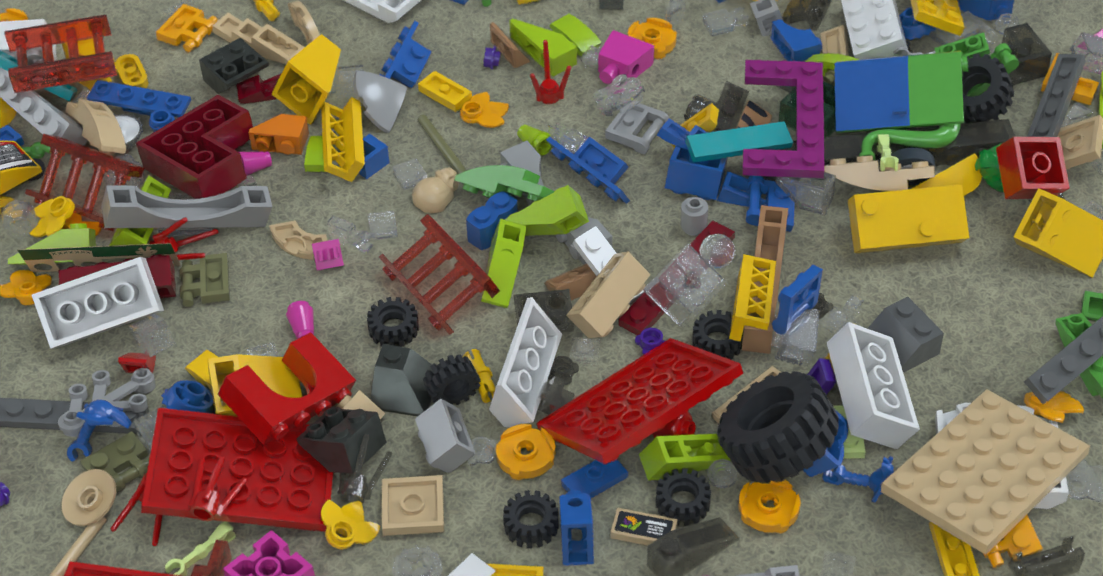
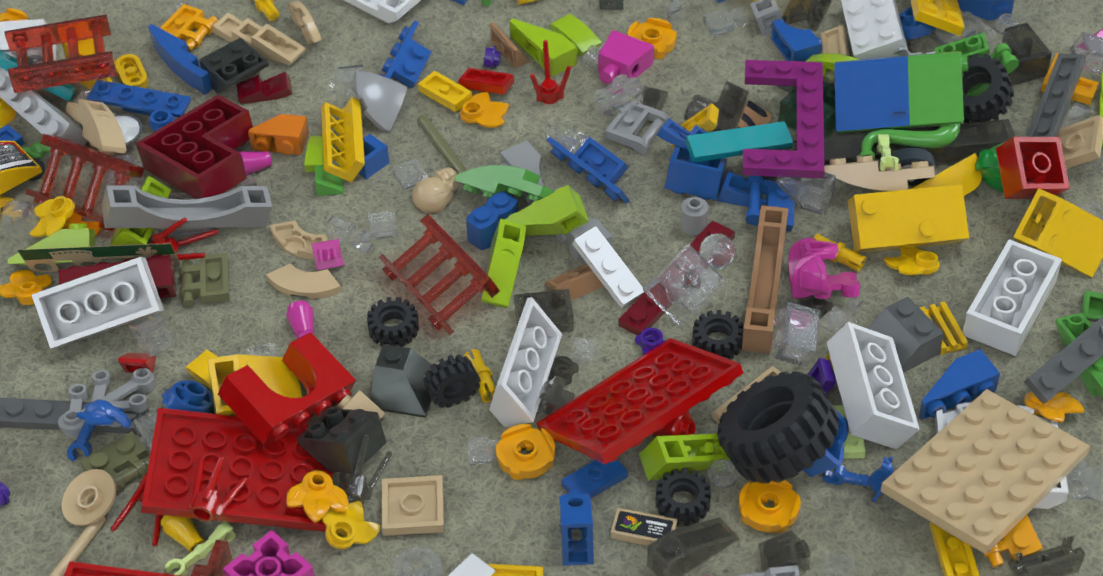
yellow slope [272,34,341,125] -> none
light grey brick [415,399,475,473] -> none
black tyre [503,490,559,549] -> none
lime cone [517,124,552,156] -> none
tan brick [566,251,651,338] -> none
yellow fence [729,254,776,341] -> none
blue plate [772,265,823,334] -> none
none -> blue slope [148,24,212,95]
none -> yellow cone [160,515,204,553]
none -> tan tile [266,263,341,299]
none -> light orange plate [287,471,348,523]
none -> bright green slope [315,165,343,196]
none -> red plate [458,68,514,94]
none -> clear smoke plate [636,86,668,111]
none -> clear smoke bracket [758,531,811,571]
none -> dark pink piece [788,237,860,299]
none -> yellow pin [814,233,867,273]
none -> yellow plate [884,247,940,276]
none -> yellow tile [919,301,968,355]
none -> blue slope [919,349,1000,420]
none -> white brick [963,239,1062,356]

